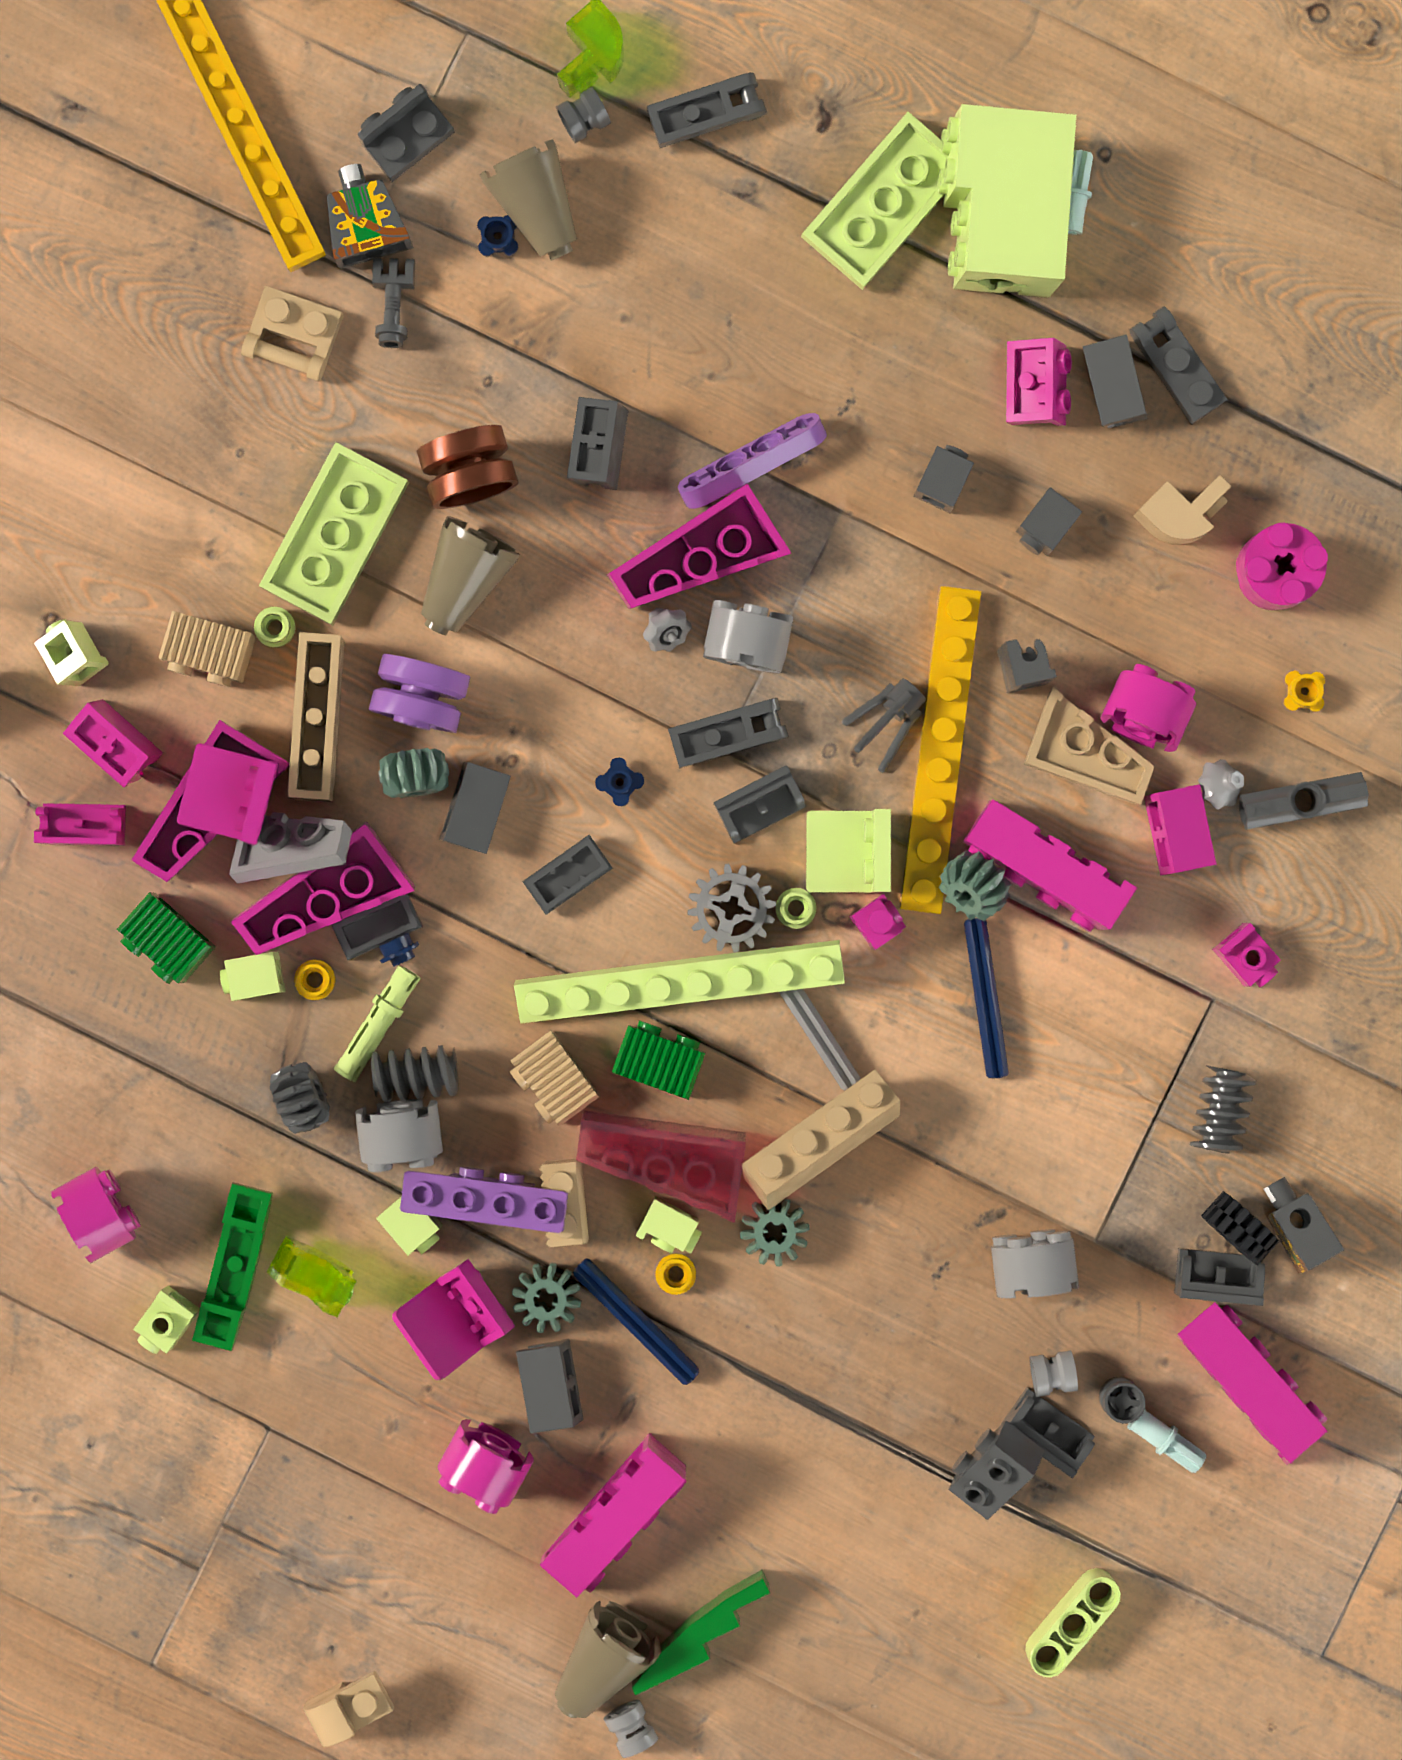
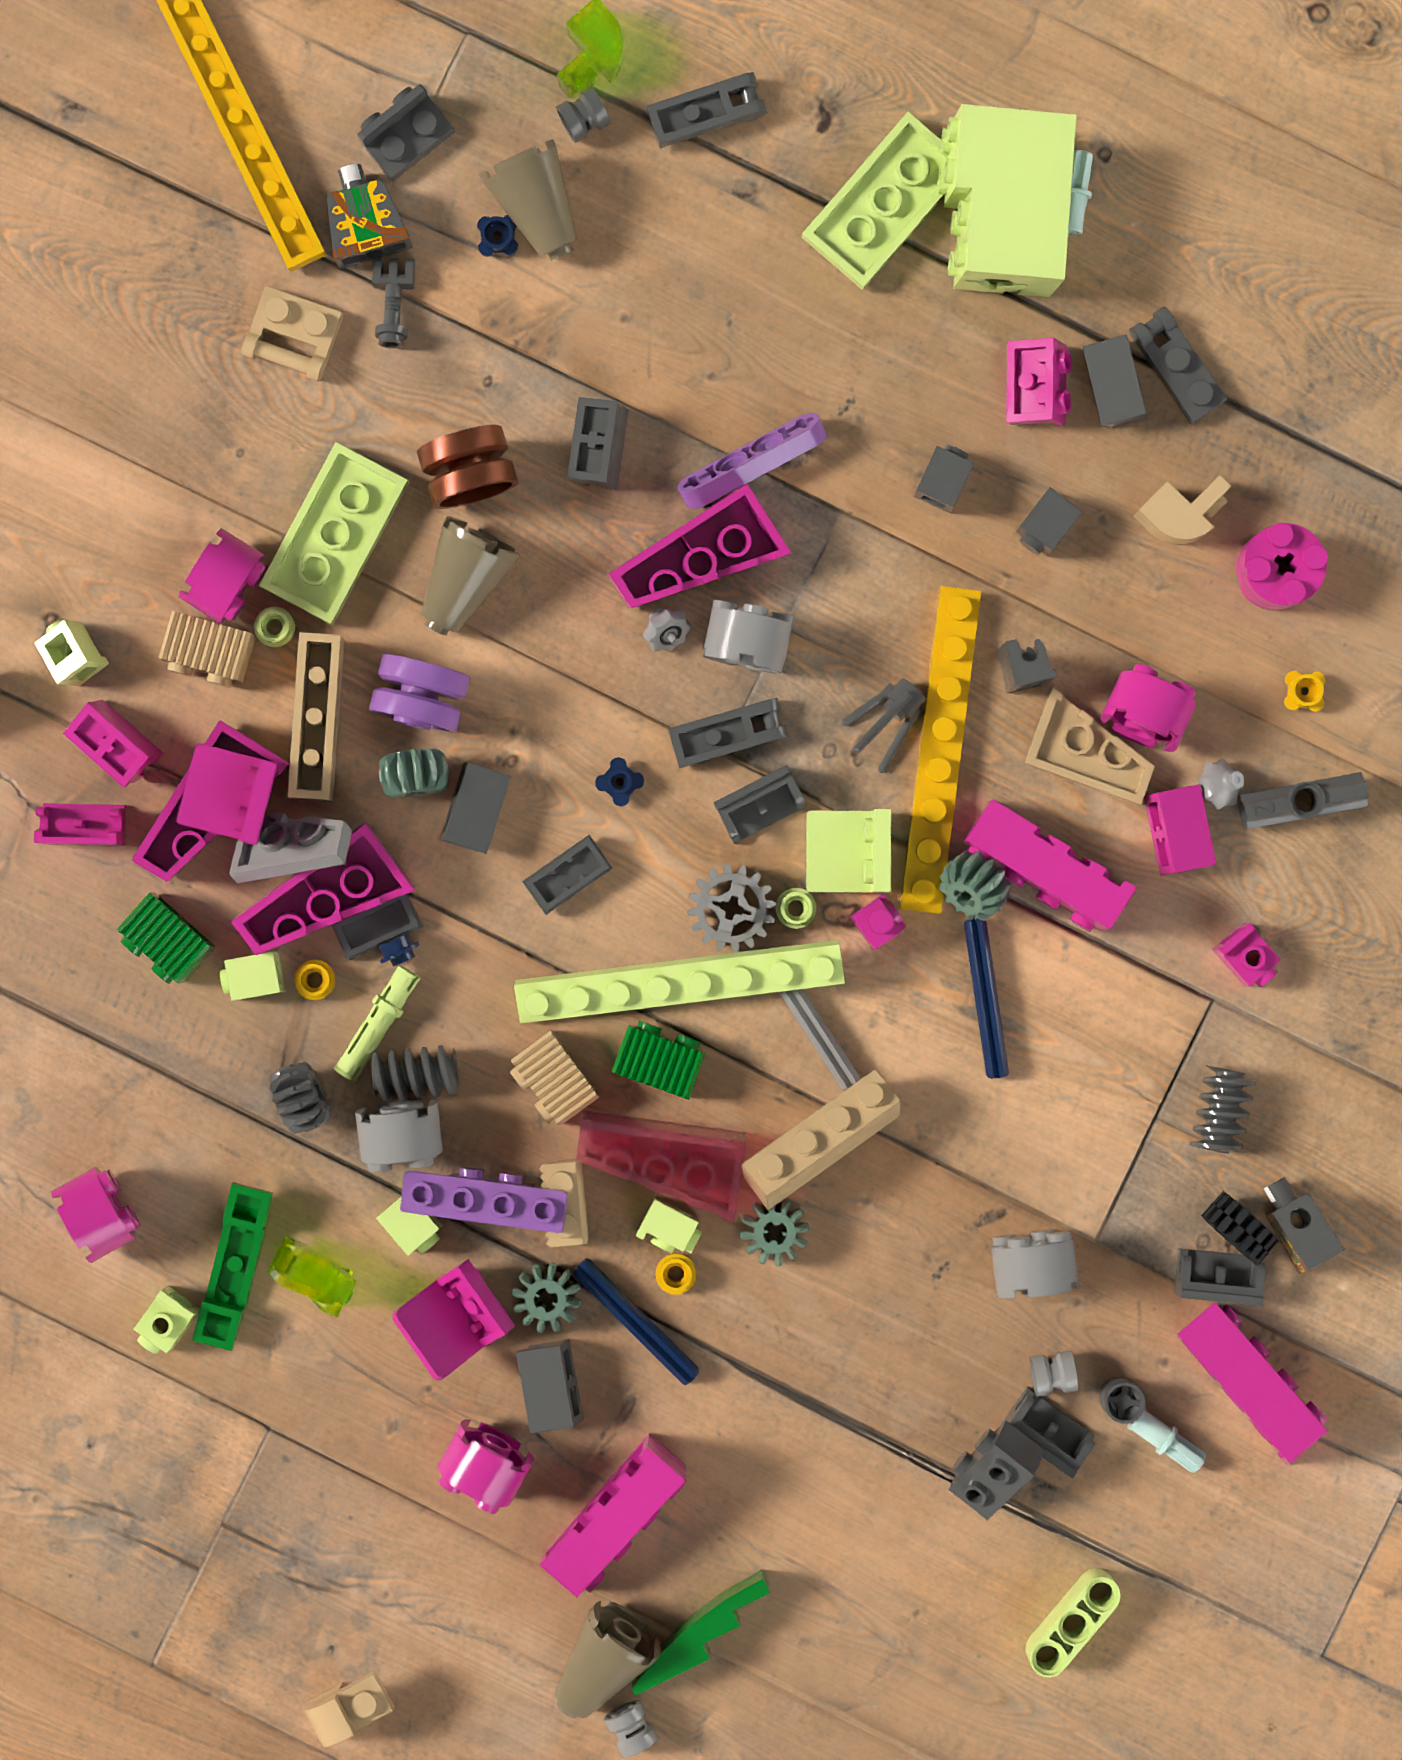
none -> dark pink brick [178,528,268,624]

